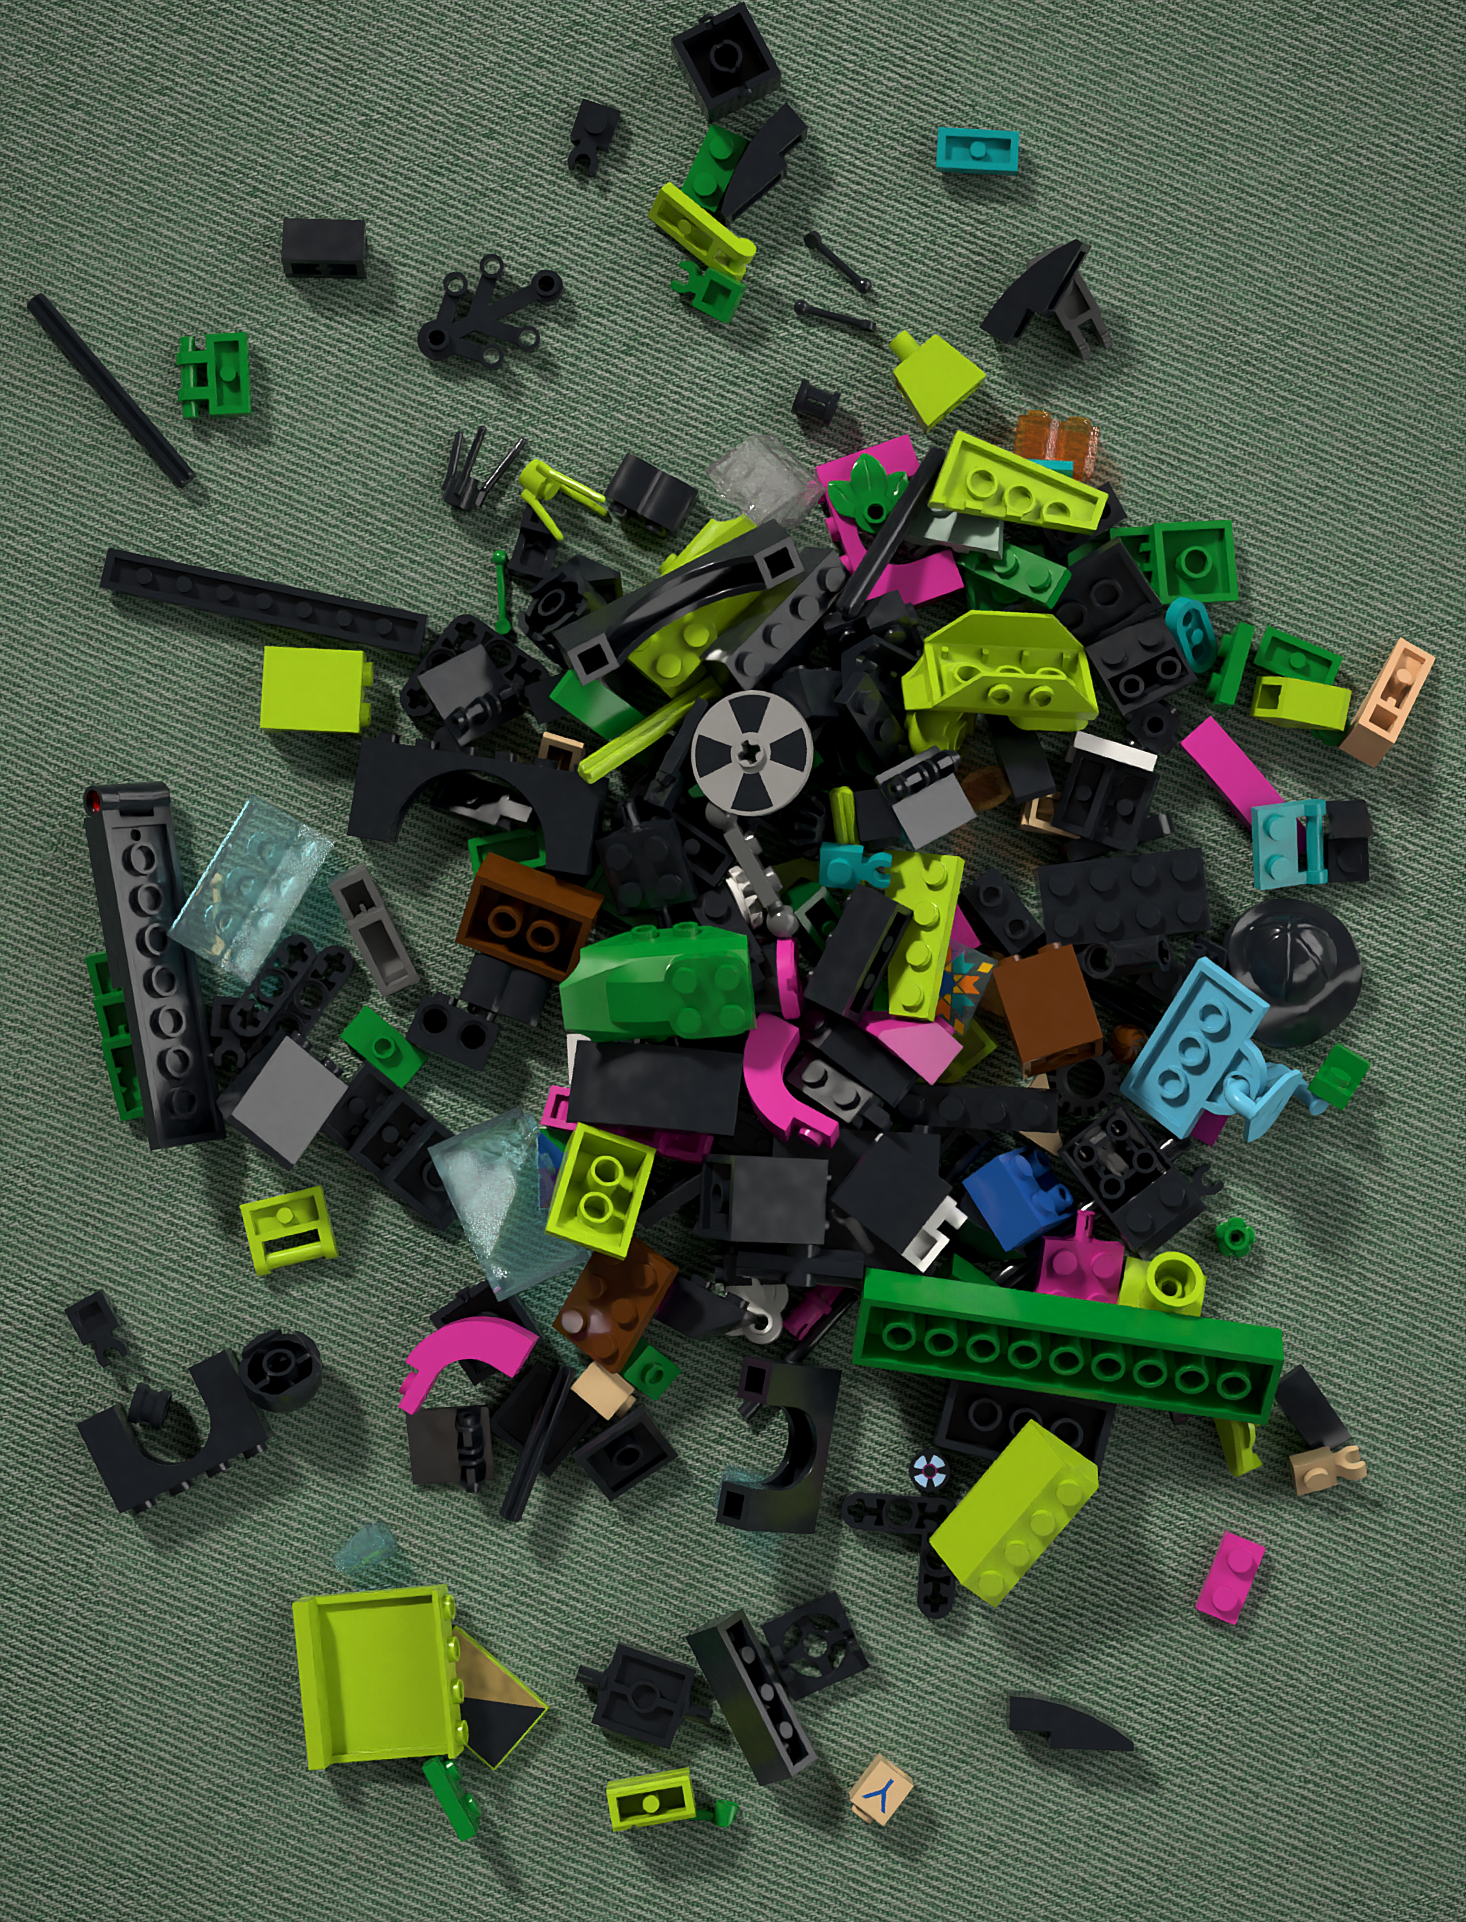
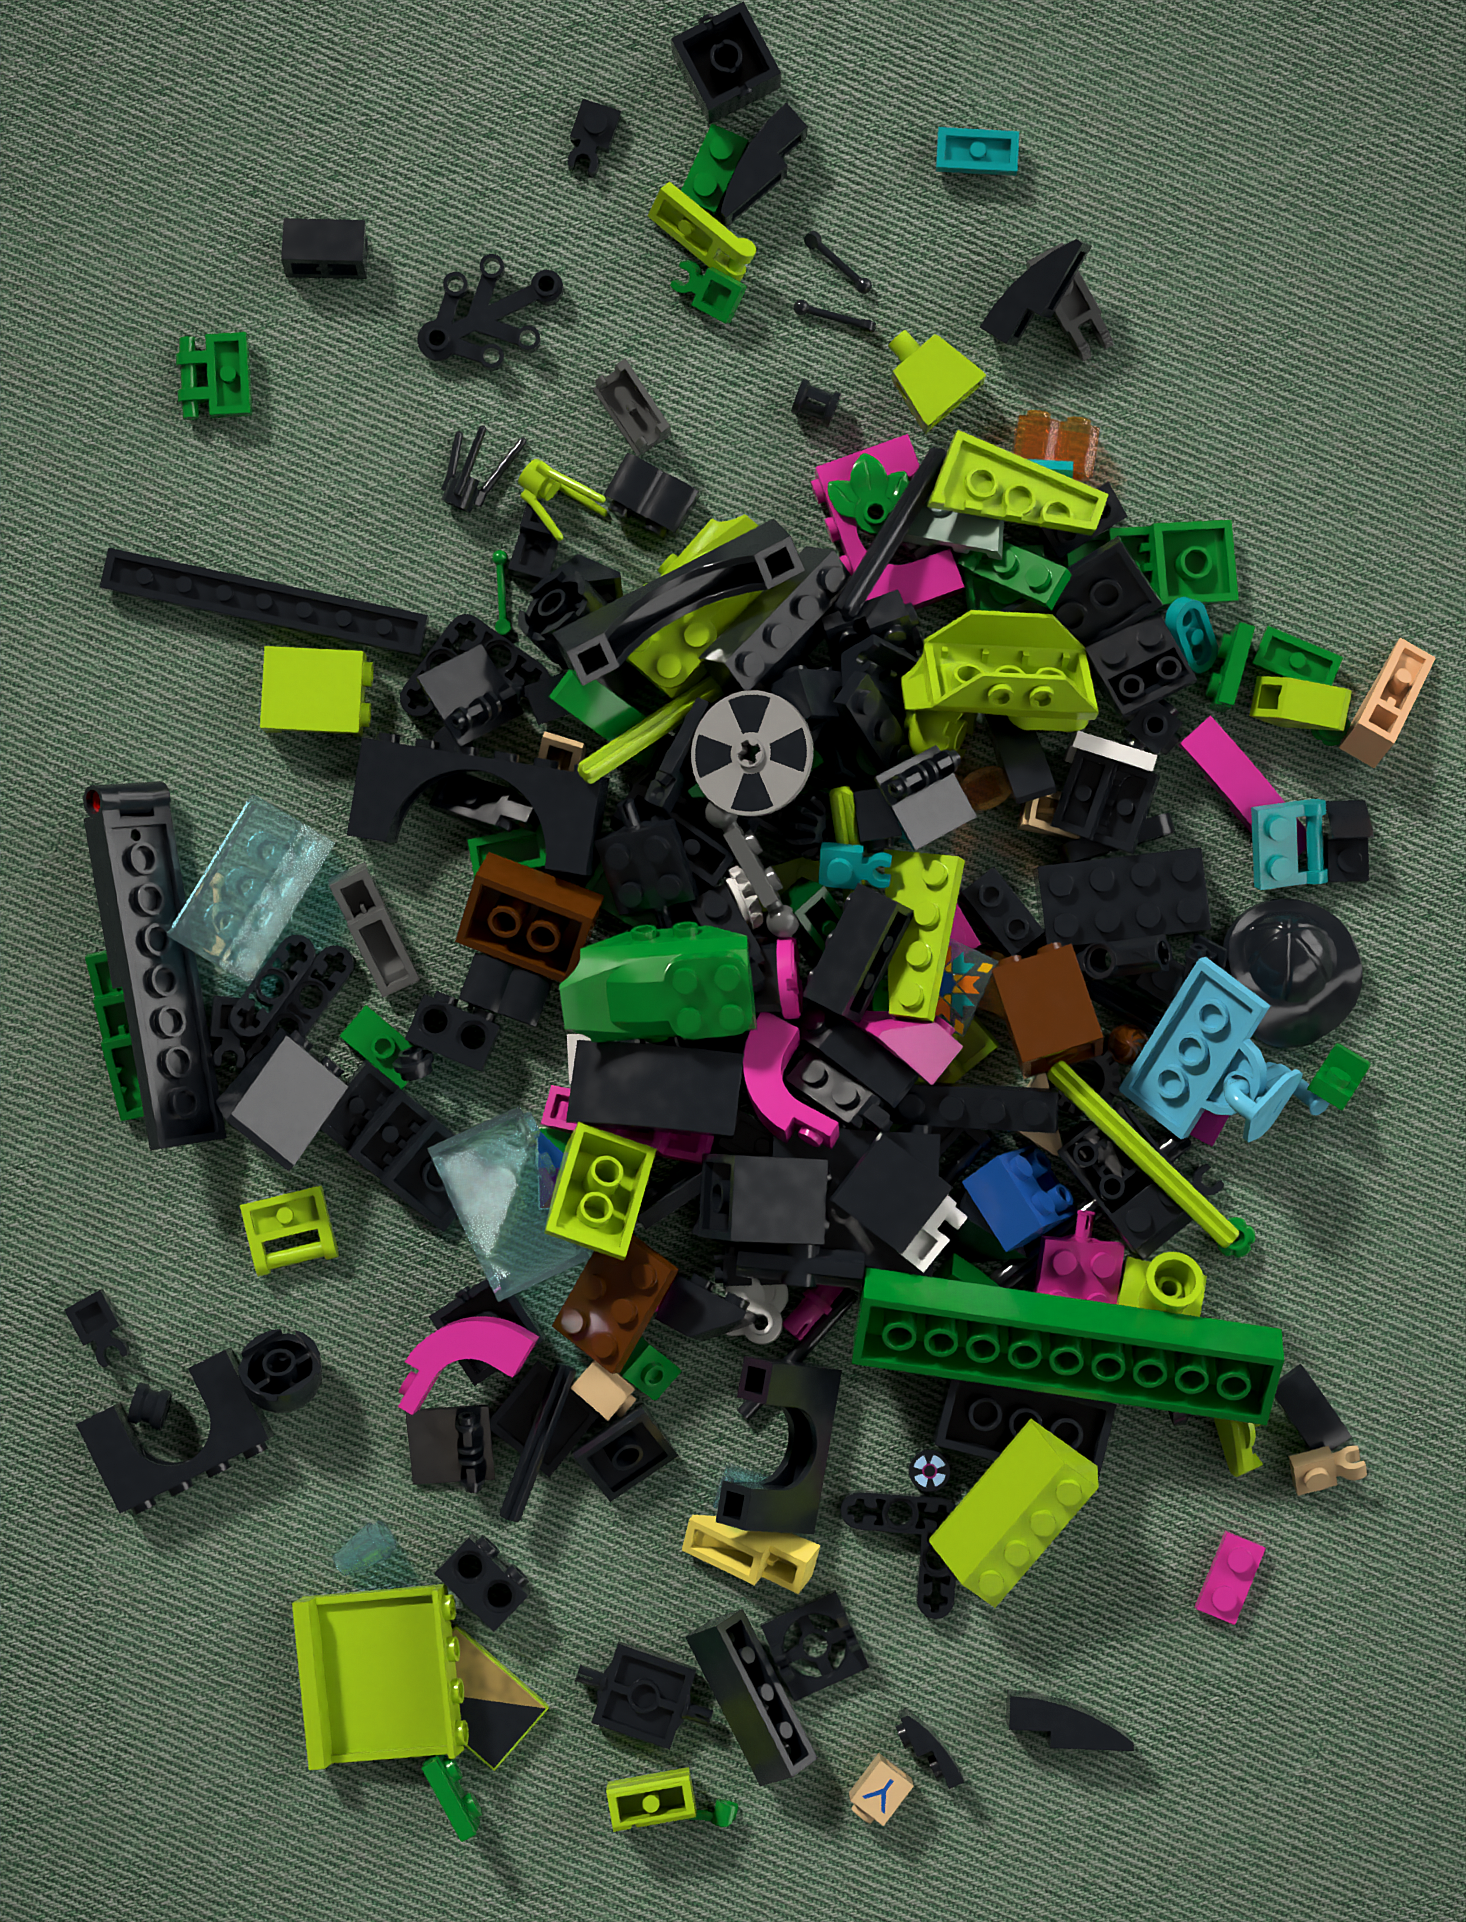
black axle [27,293,196,488] -> none
clear slope [705,435,827,527] -> none
none -> black plate [393,1046,434,1081]
none -> black brick [434,1533,531,1632]
none -> dark grey hinge [593,358,671,457]
none -> light yellow slope [682,1515,820,1594]
none -> black slope [895,1708,964,1789]
none -> lime axle [1047,1060,1239,1248]

